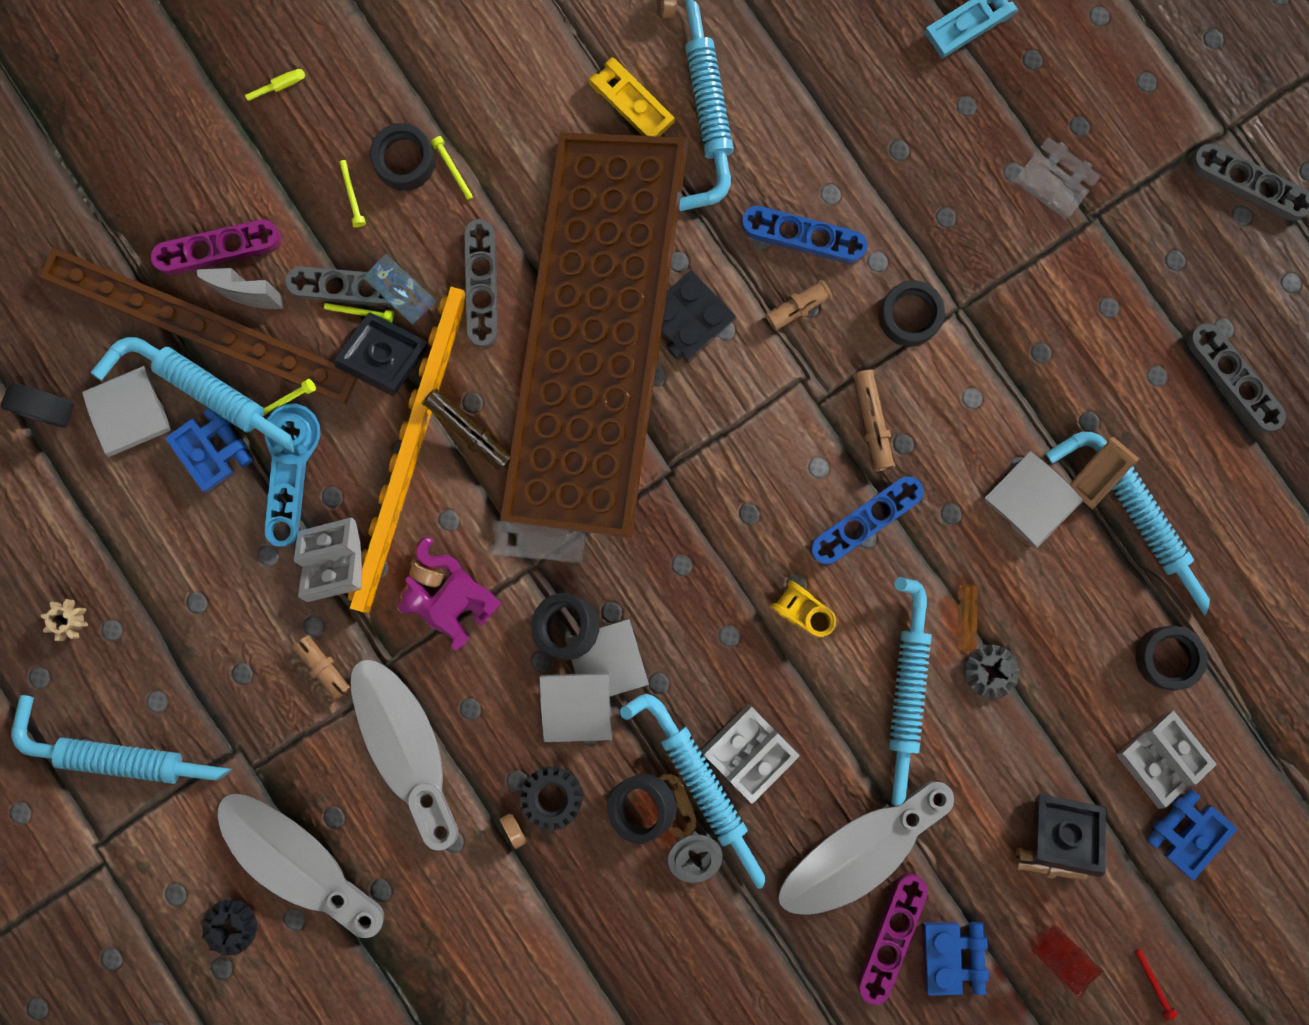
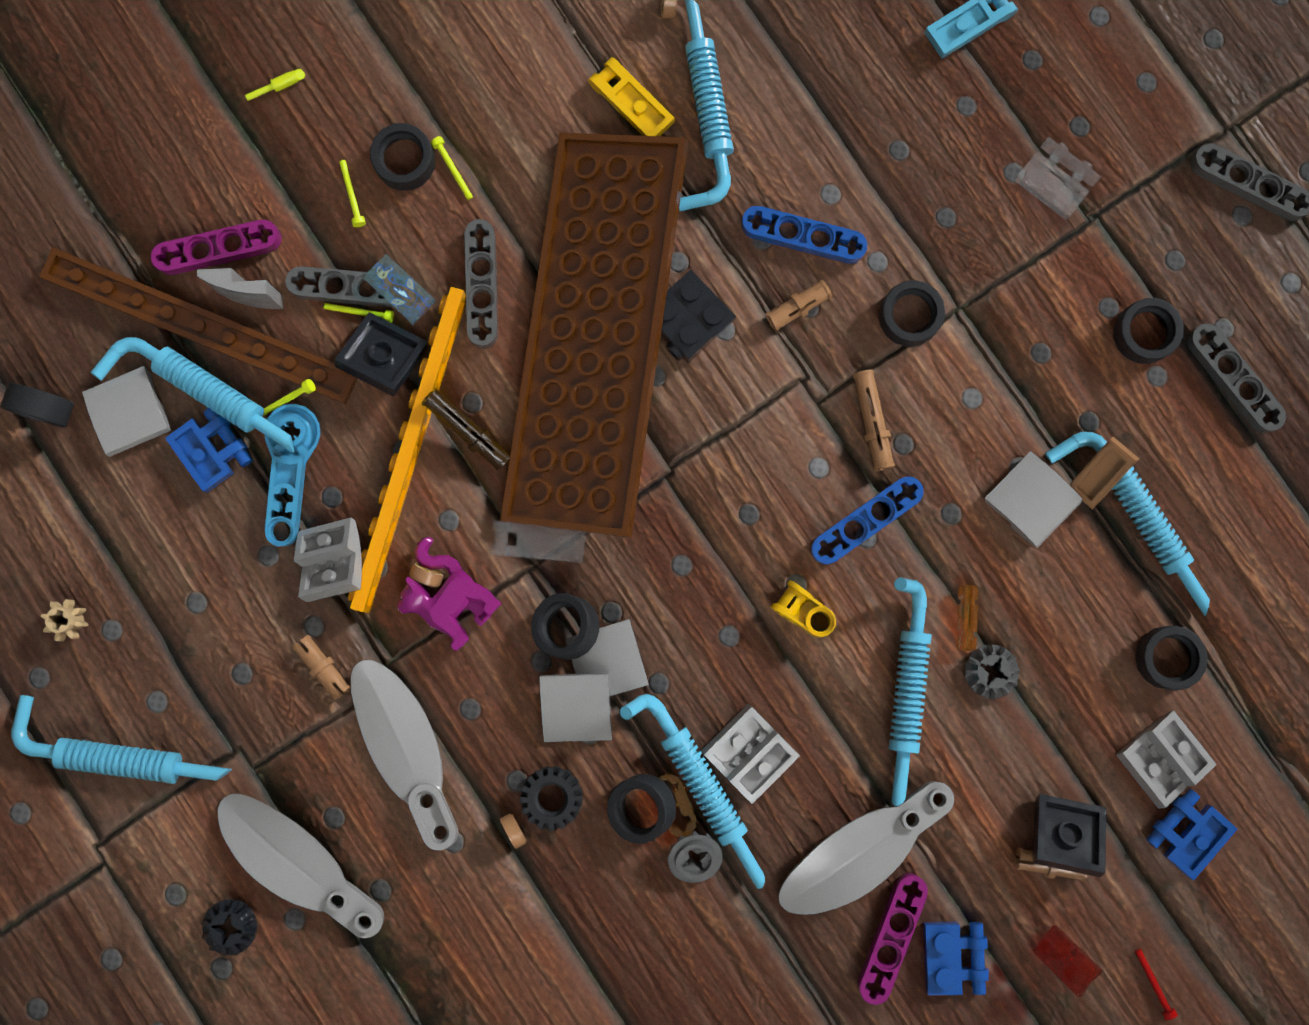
none -> black tyre [1114,298,1183,364]

